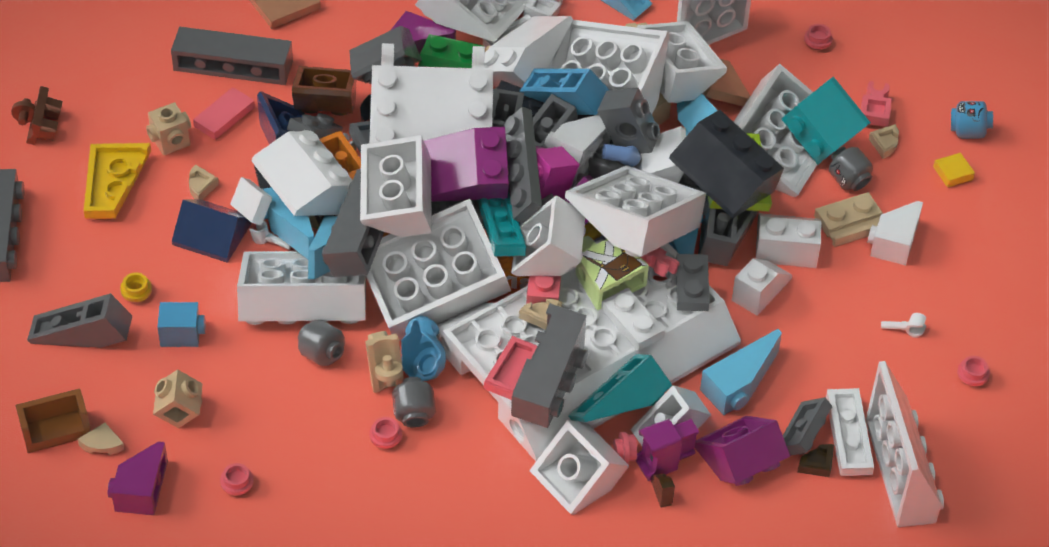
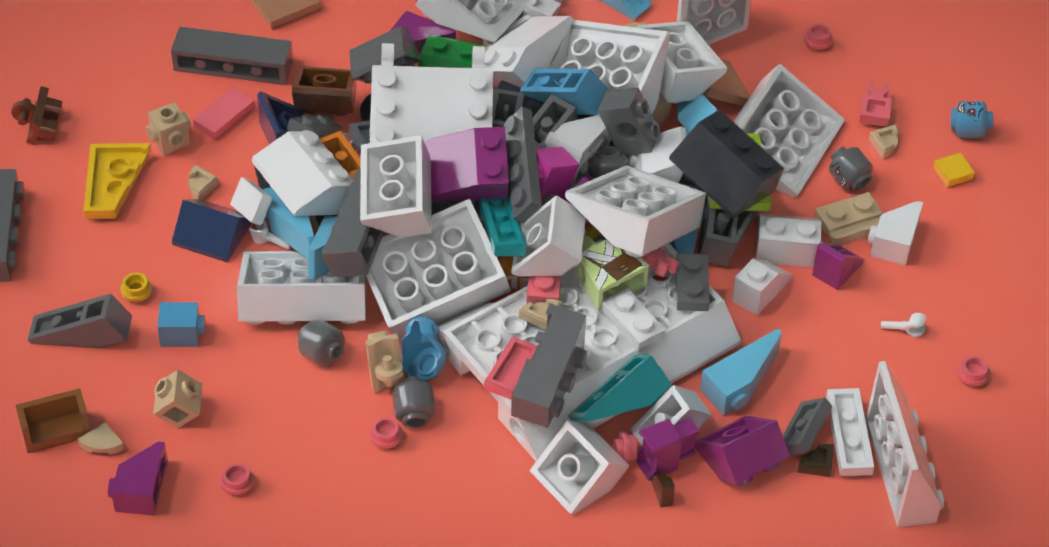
medium blue arm [602,144,641,167] -> none
teal slope [781,76,871,165] -> none
none -> magenta slope [812,242,865,290]

